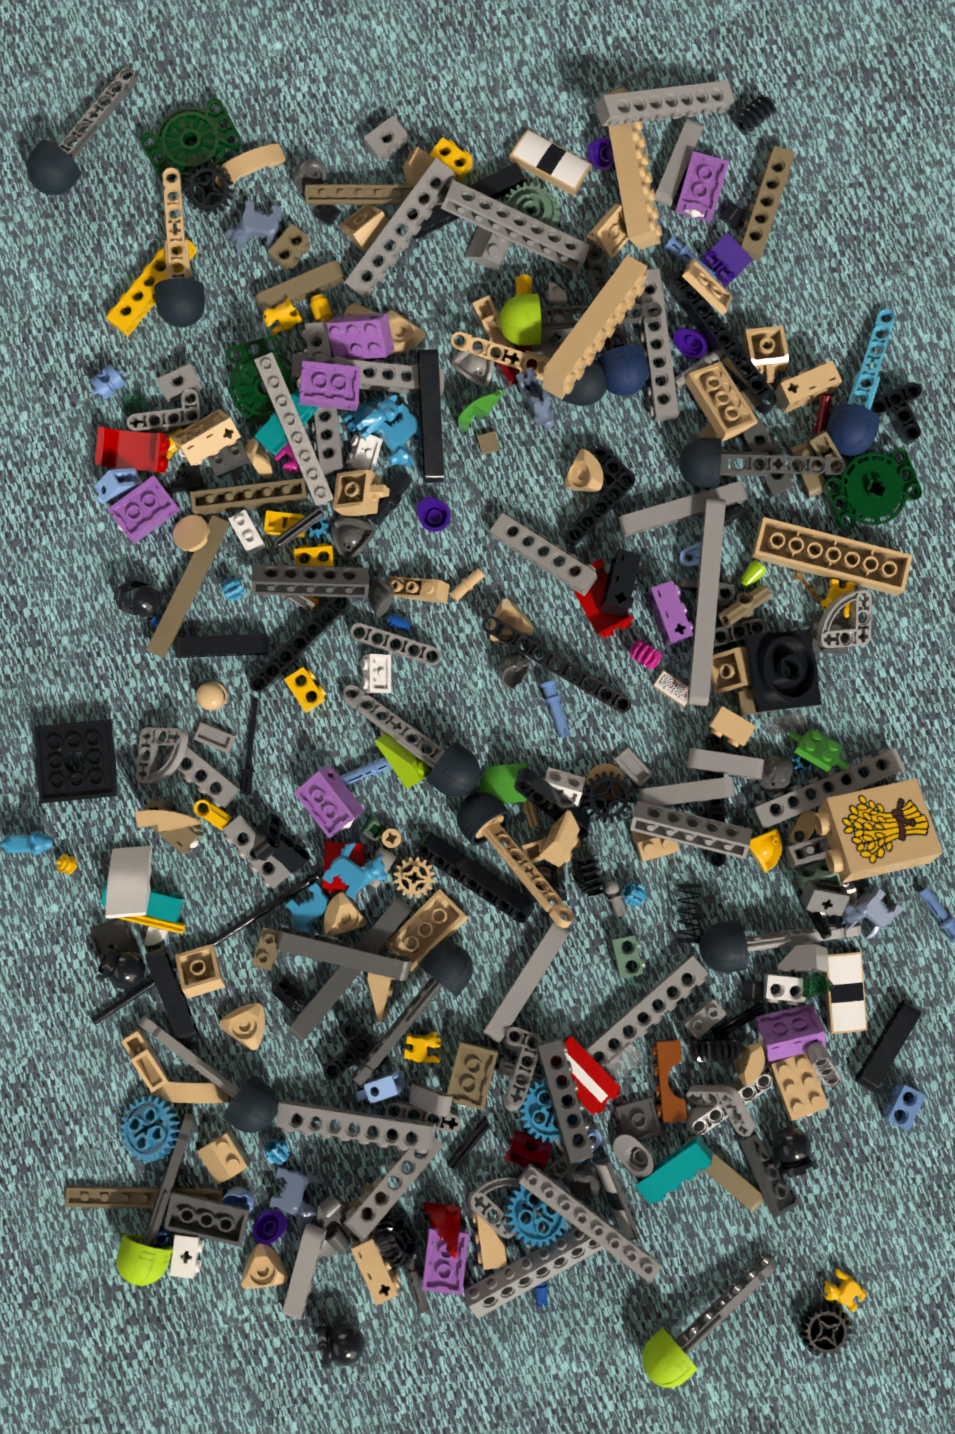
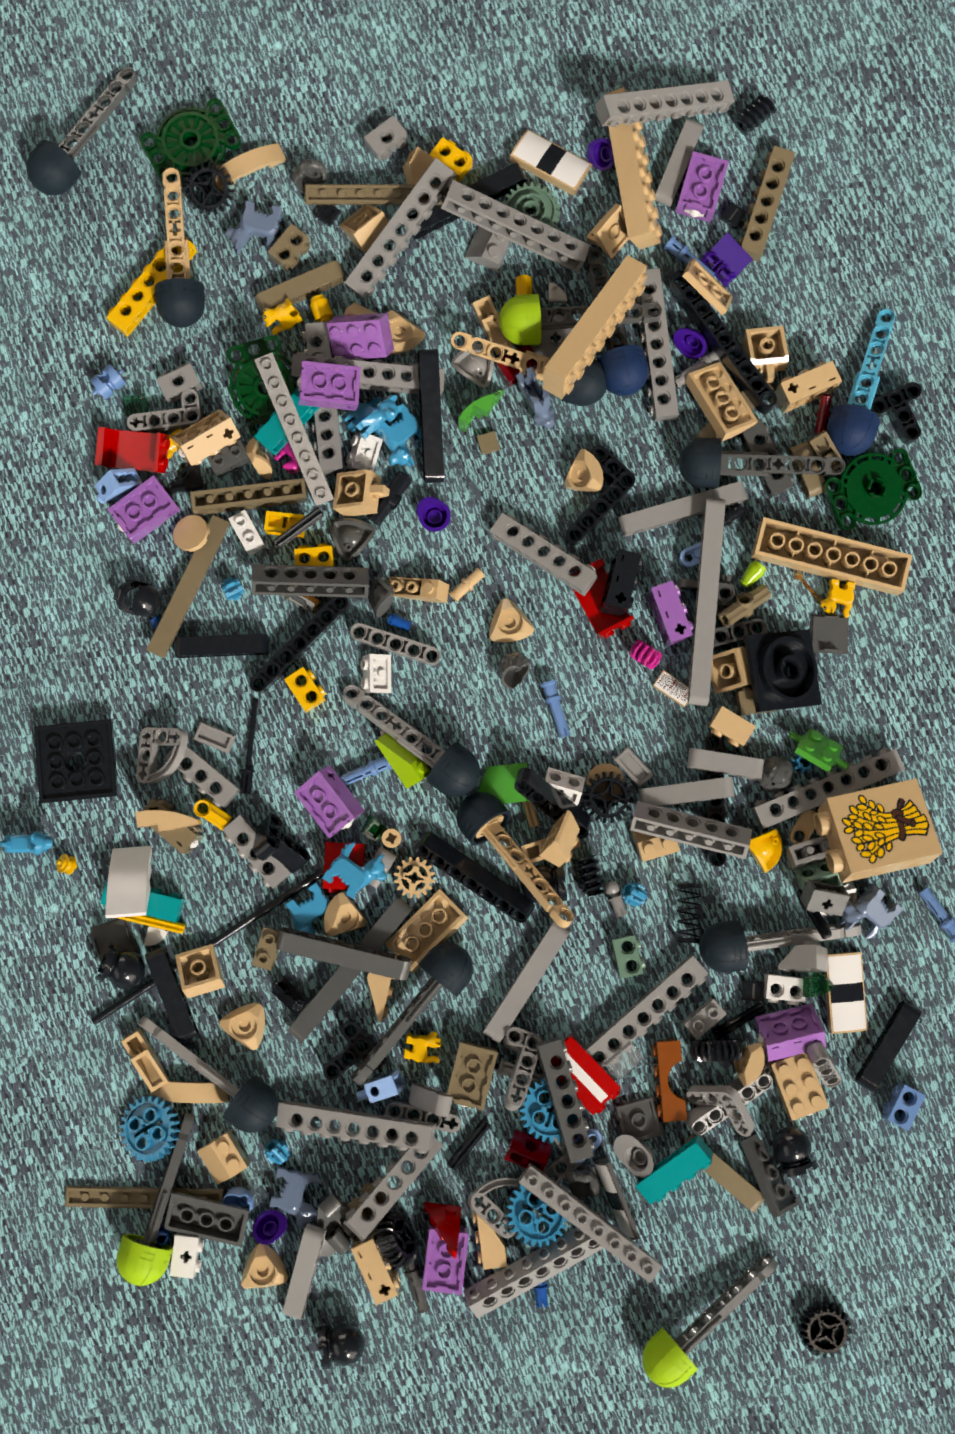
tan helmet [196,682,228,710] -> none
dark azure gear [306,517,329,540] -> none
black beam [482,616,631,713] -> none
clear tile [766,710,809,737] -> none
light grey beam [817,589,872,648] -> none
yellow animal [824,1269,867,1312] -> none

